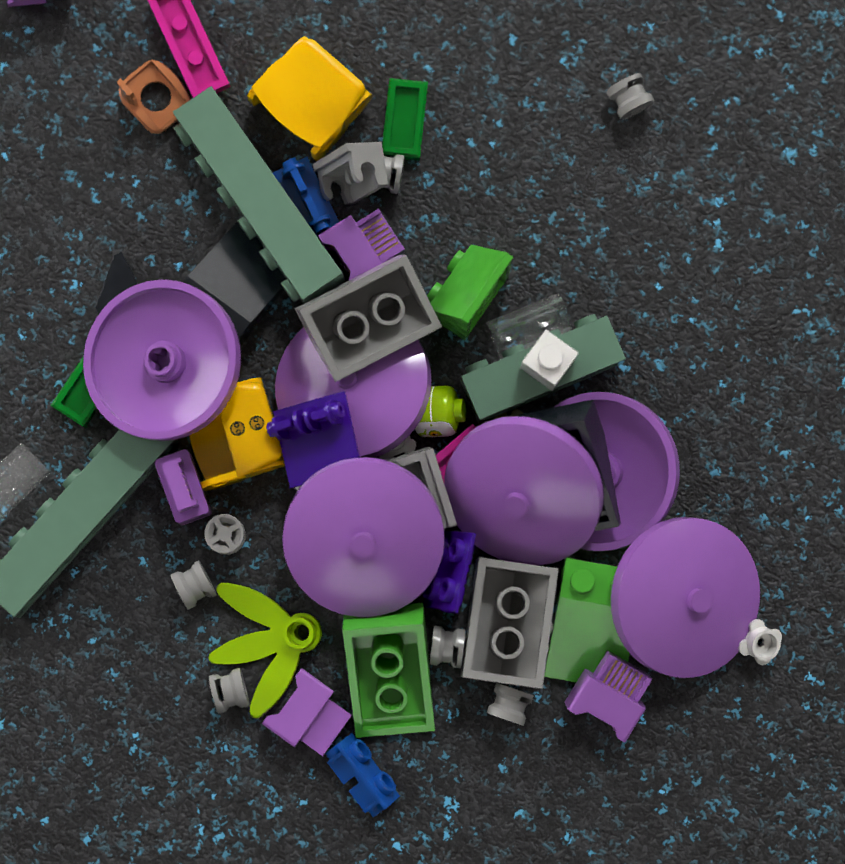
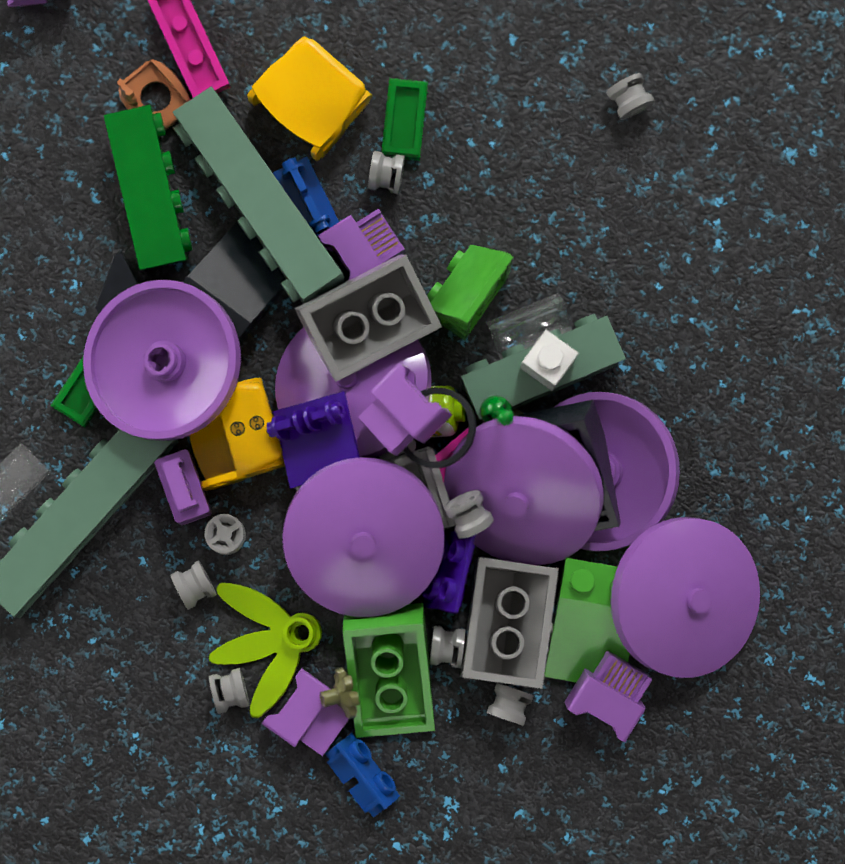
light grey hinge [313,142,388,204] -> none
white plate [738,619,782,665] -> none
none -> green brick [104,105,193,271]
none -> olive plant [319,668,360,719]
none -> medium lavender piece [358,362,453,456]
none -> black piece [403,387,476,468]
none -> light grey wheel [444,490,494,538]
none -> green hinge [480,395,514,426]

